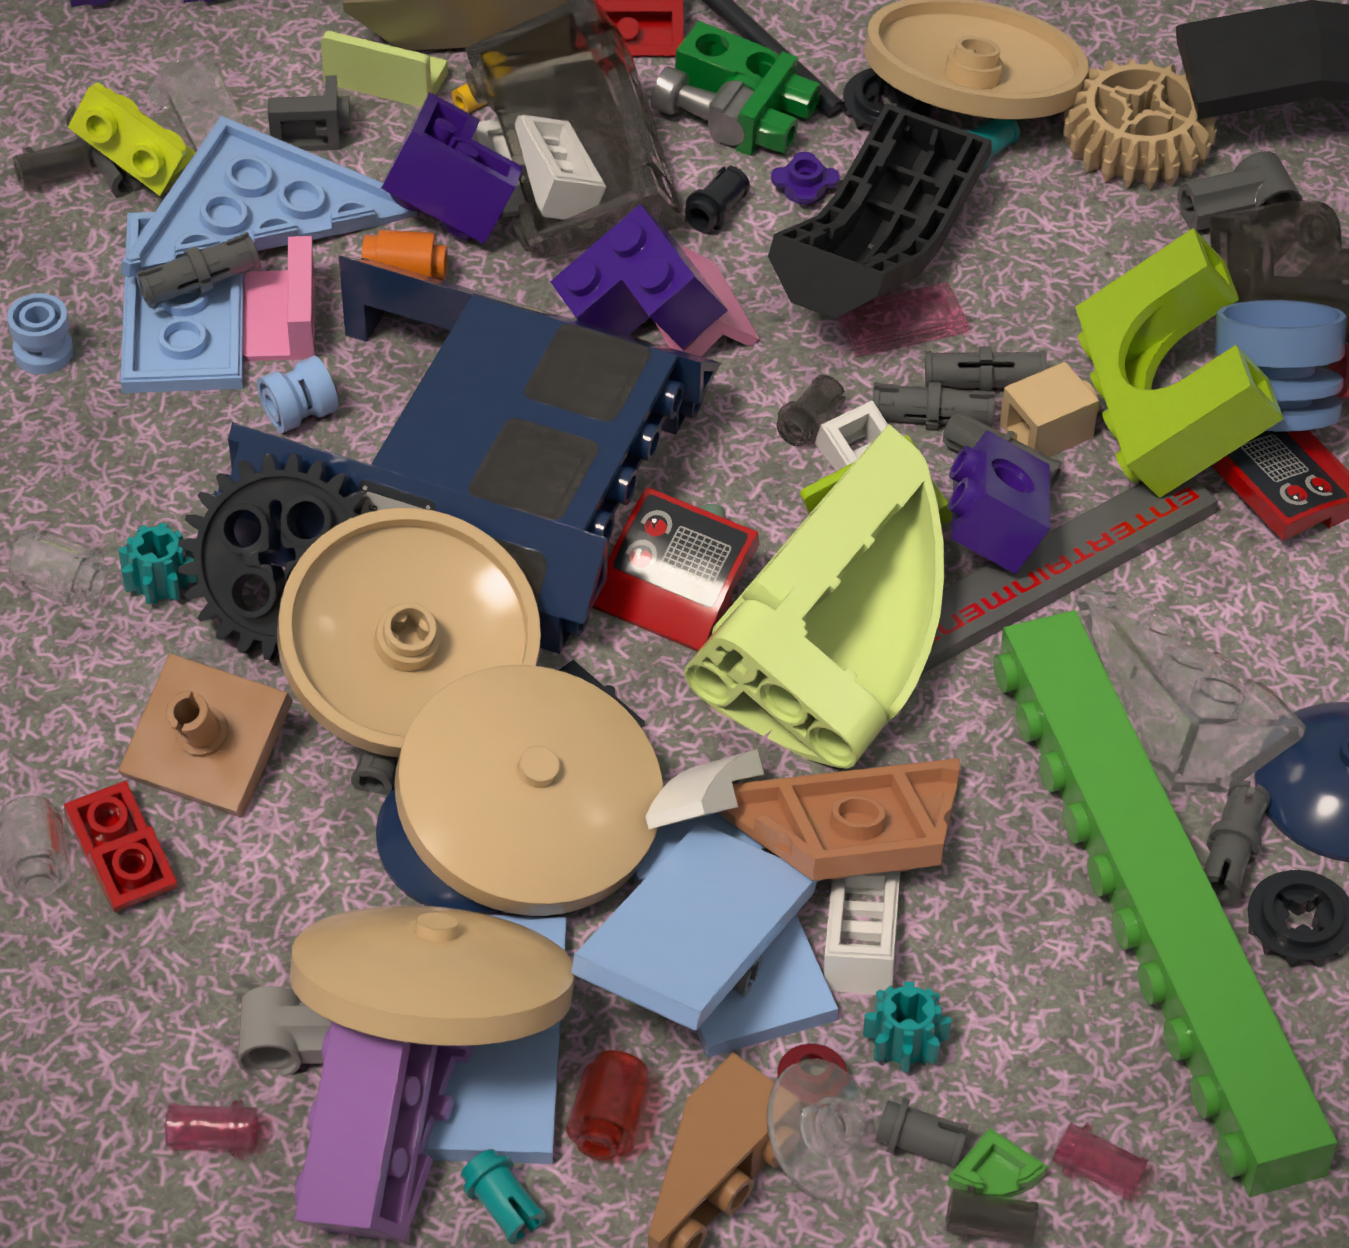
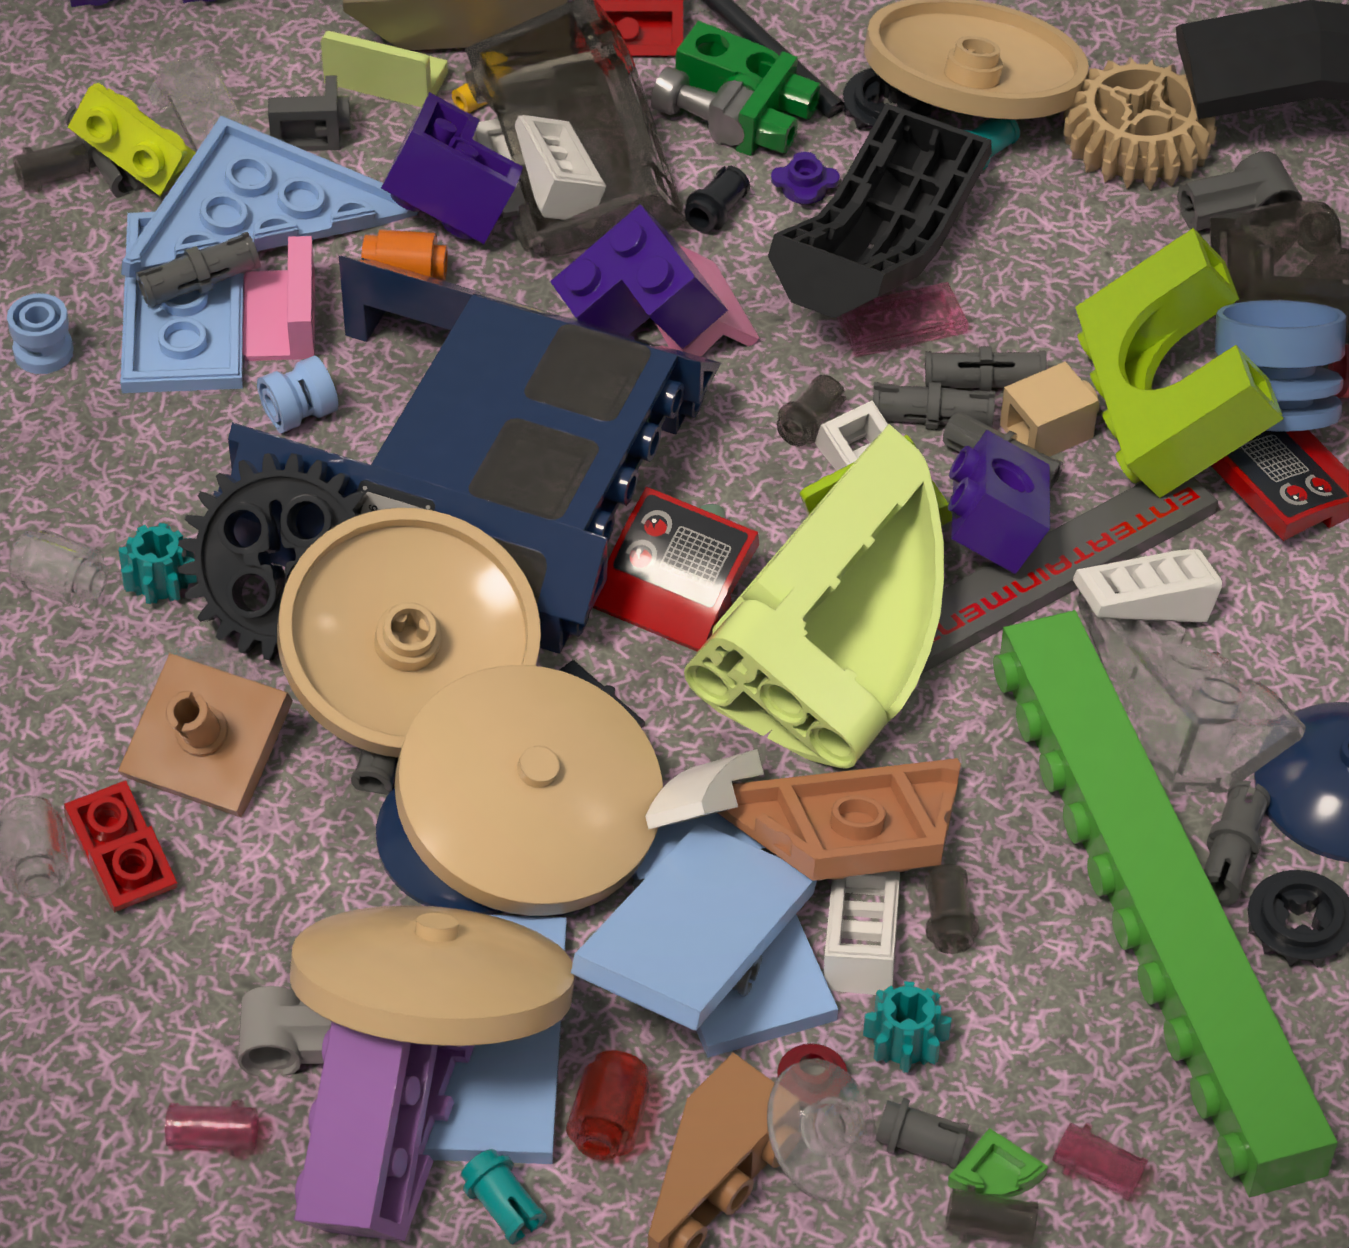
none -> clear smoke pin [924,864,980,954]
none -> white slope [1073,549,1222,623]

